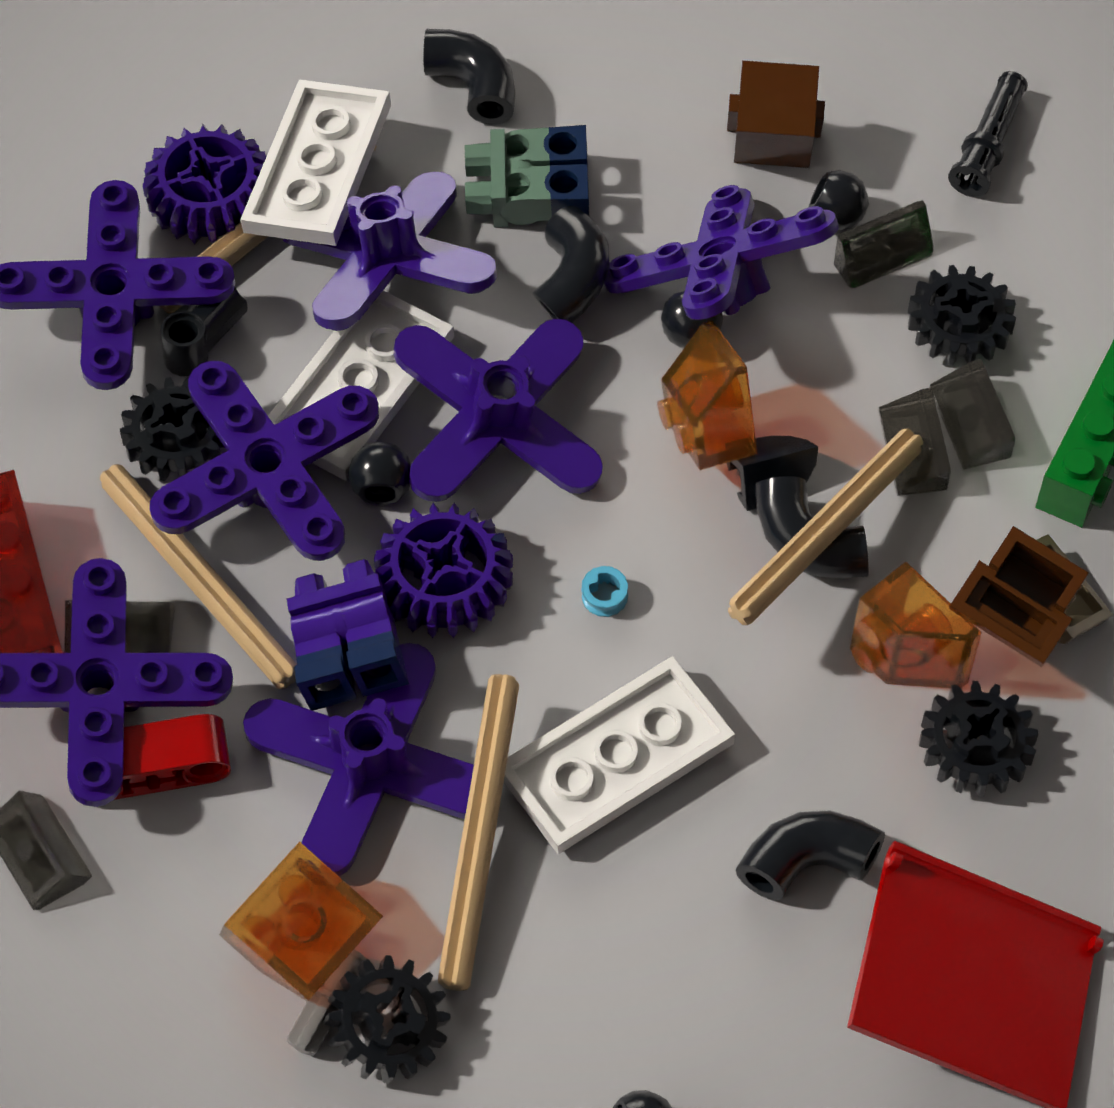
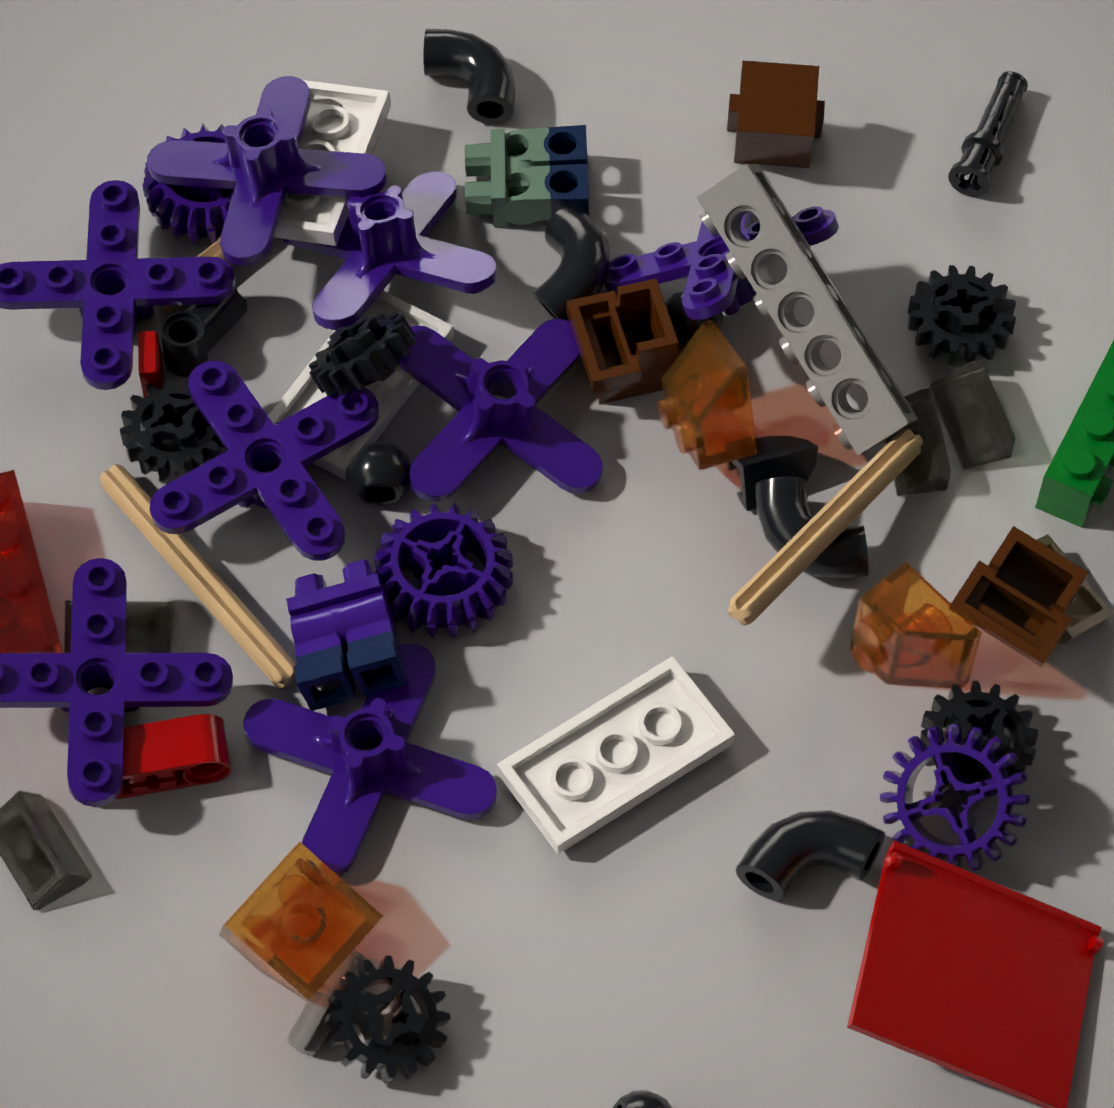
tan axle [438,674,519,991] -> none
medium azure bush [581,566,628,617] -> none
black piece [809,170,869,231] -> none
clear smoke slope [834,200,934,288] -> none
none -> red tile [138,331,164,398]
none -> dark purple piece [147,76,387,266]
none -> black gear [309,312,416,396]
none -> reddish brown plate [566,278,679,404]
none -> light grey brick [697,164,918,455]
none -> dark purple gear [880,724,1031,871]

